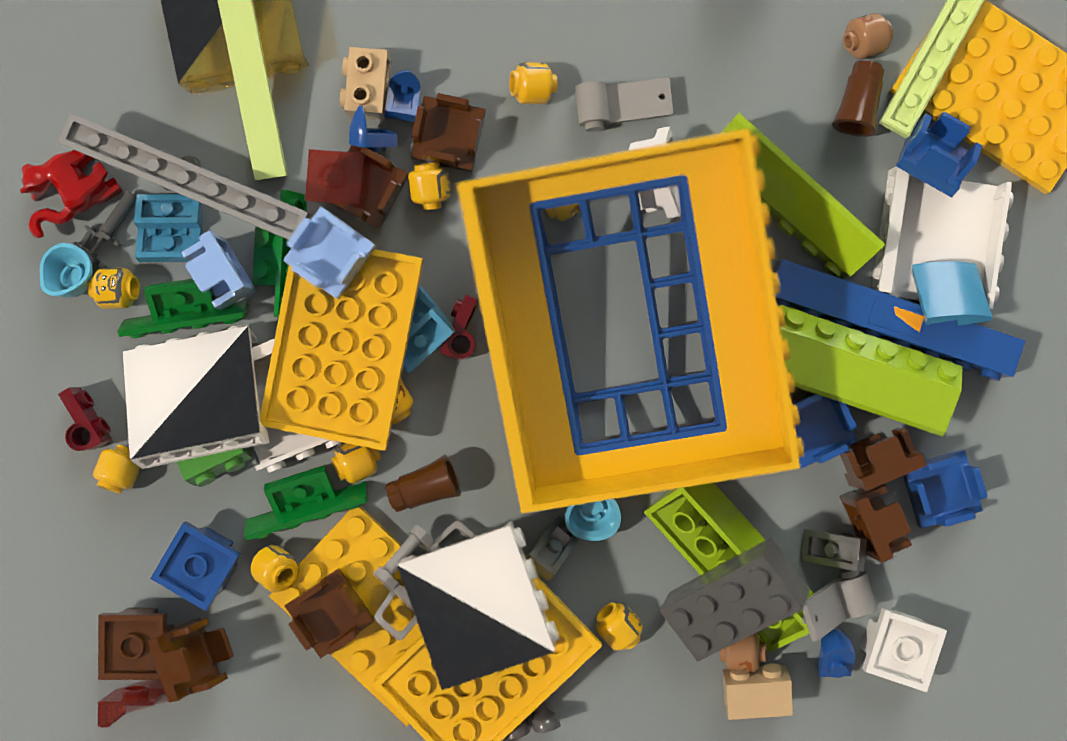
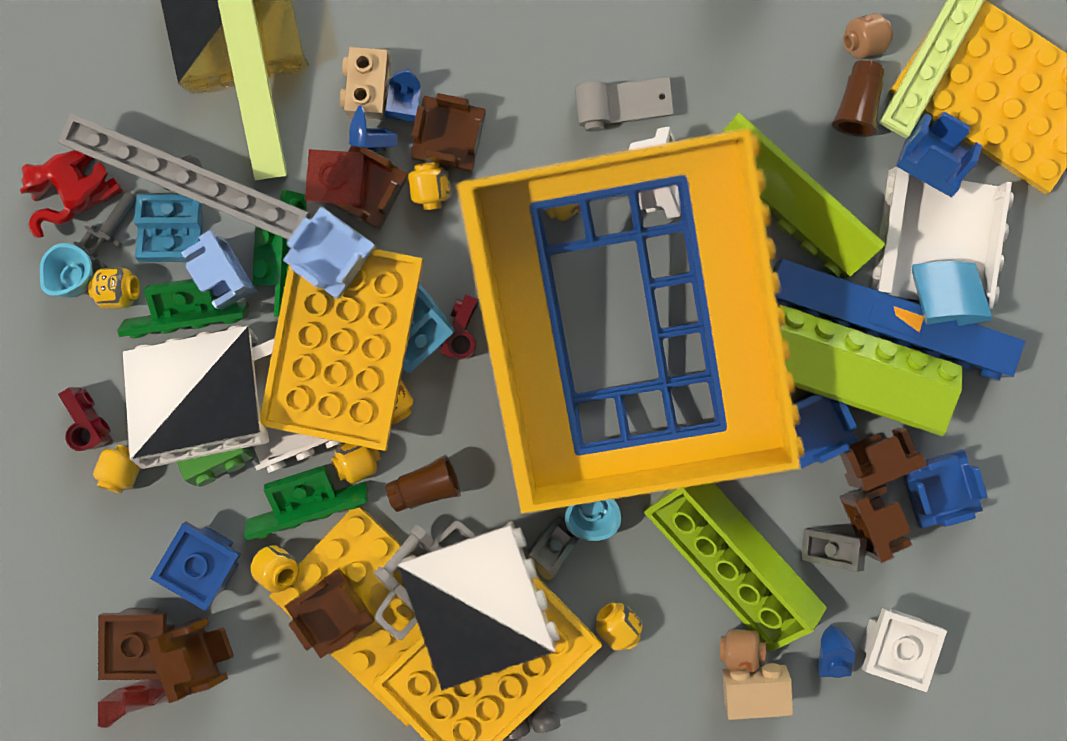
yellow head [509,62,558,104] -> none
dark grey brick [659,538,810,662] -> none
light grey door [802,569,878,641] -> none

